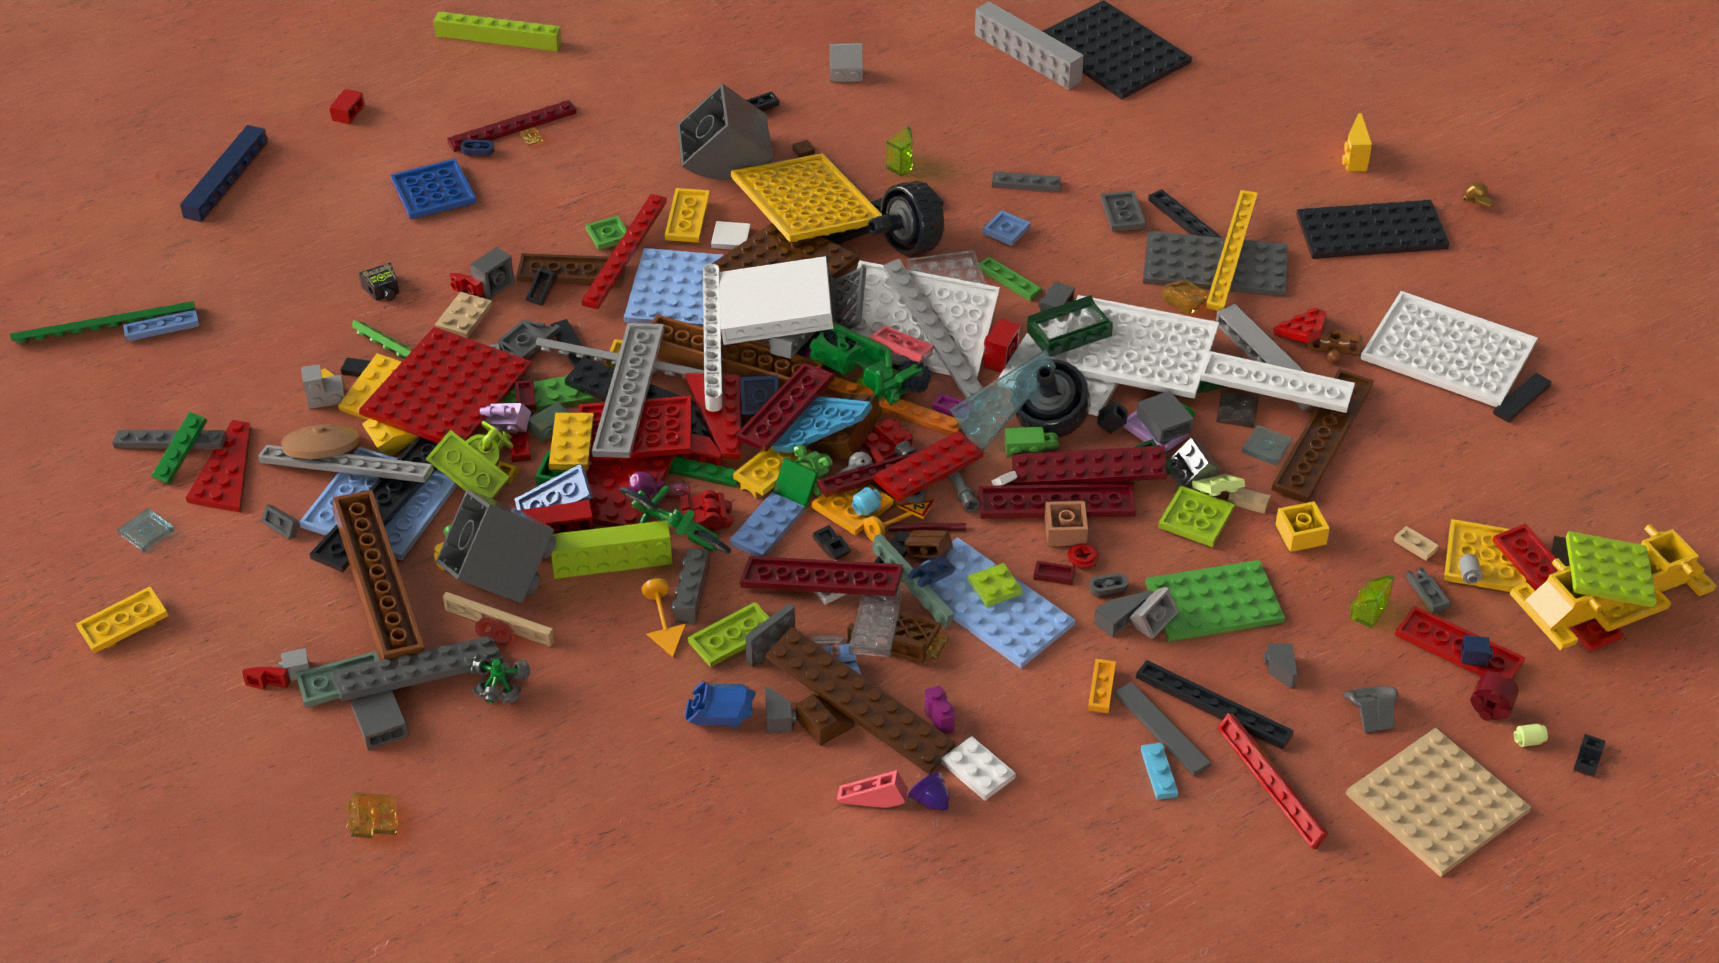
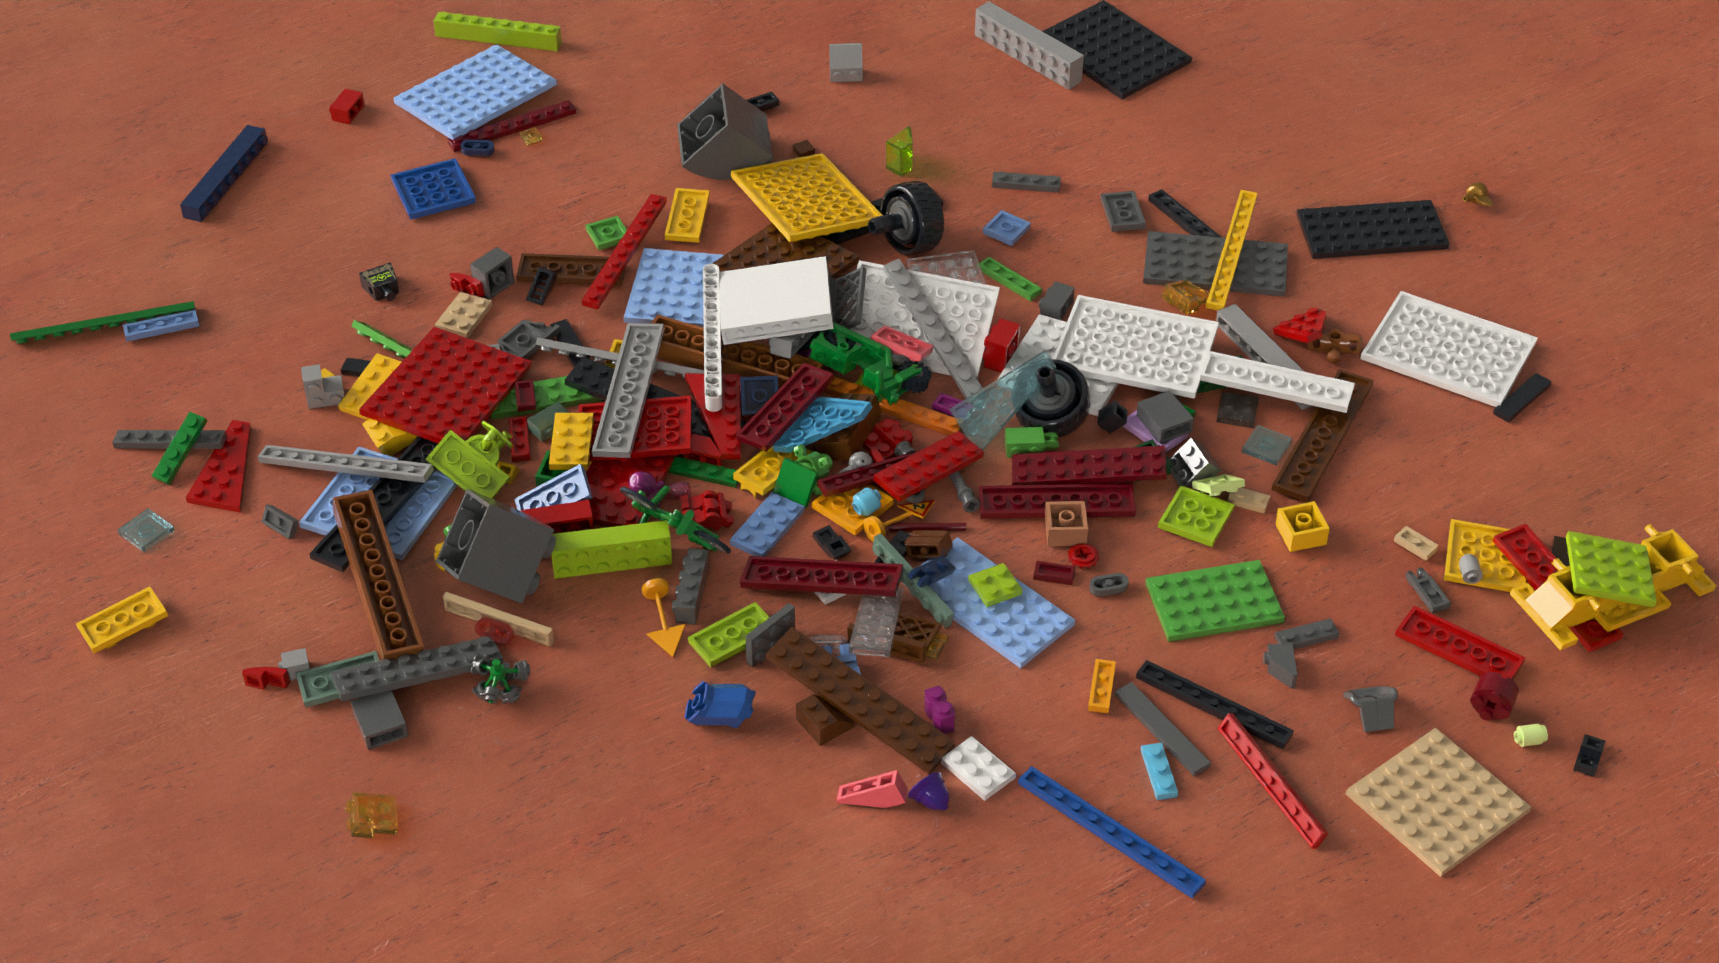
medium nougat dish [282,424,359,459] -> none
lavender brick [480,403,531,434] -> none
white tile [711,221,751,250] -> none
dark grey slope [765,687,796,733] -> none
white tile [991,471,1017,486] -> none
dark green window [1027,295,1113,358] -> none
dark grey slope [1094,590,1154,637] -> none
light grey slope [1130,587,1179,639] -> none
yellow slope [1342,113,1372,172] -> none
clear neon green slope [1349,575,1395,628] -> none
dark blue brick [1461,635,1493,667] -> none
none -> light blue plate [393,44,557,140]
none -> blue plate [1018,766,1206,899]
none -> dark grey plate [1274,618,1339,649]

